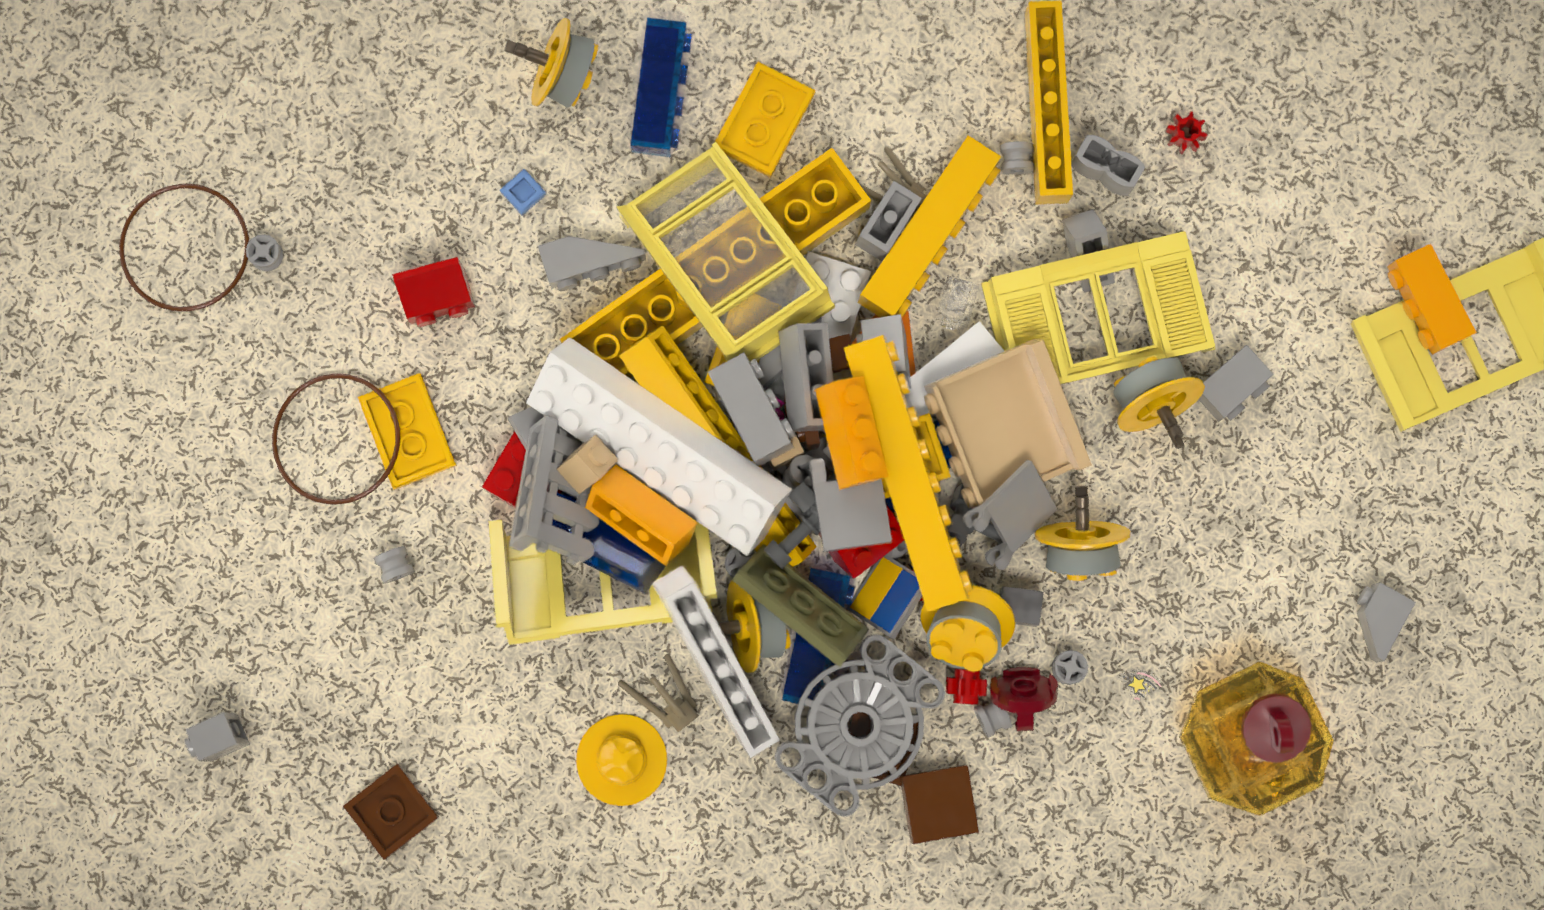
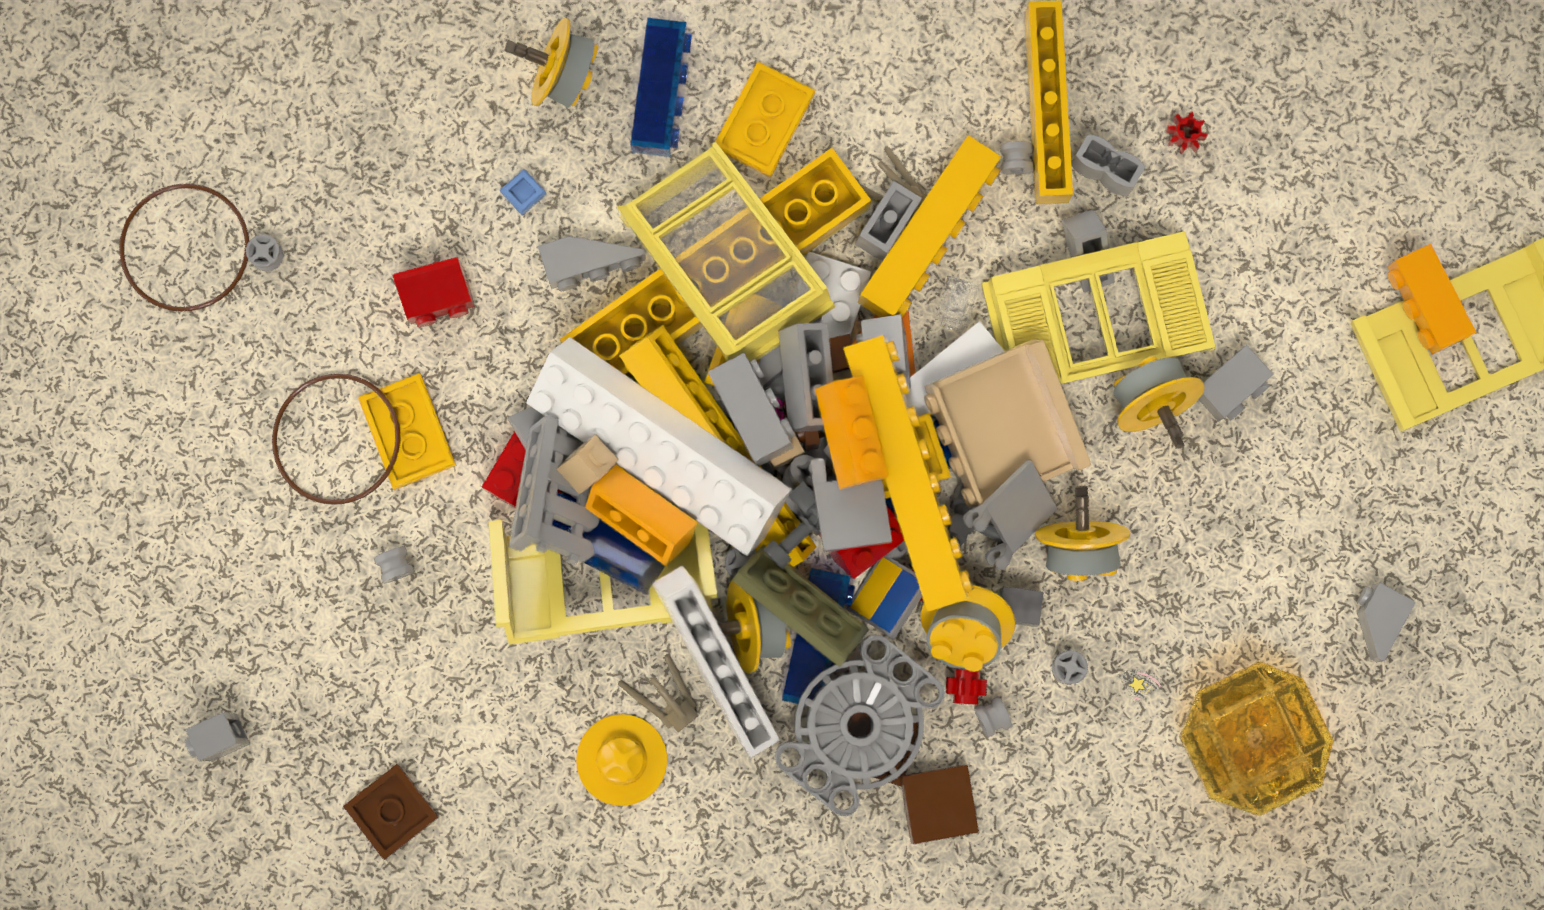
dark red tile [990,667,1058,732] -> none
dark red tile [1241,693,1311,763] -> none

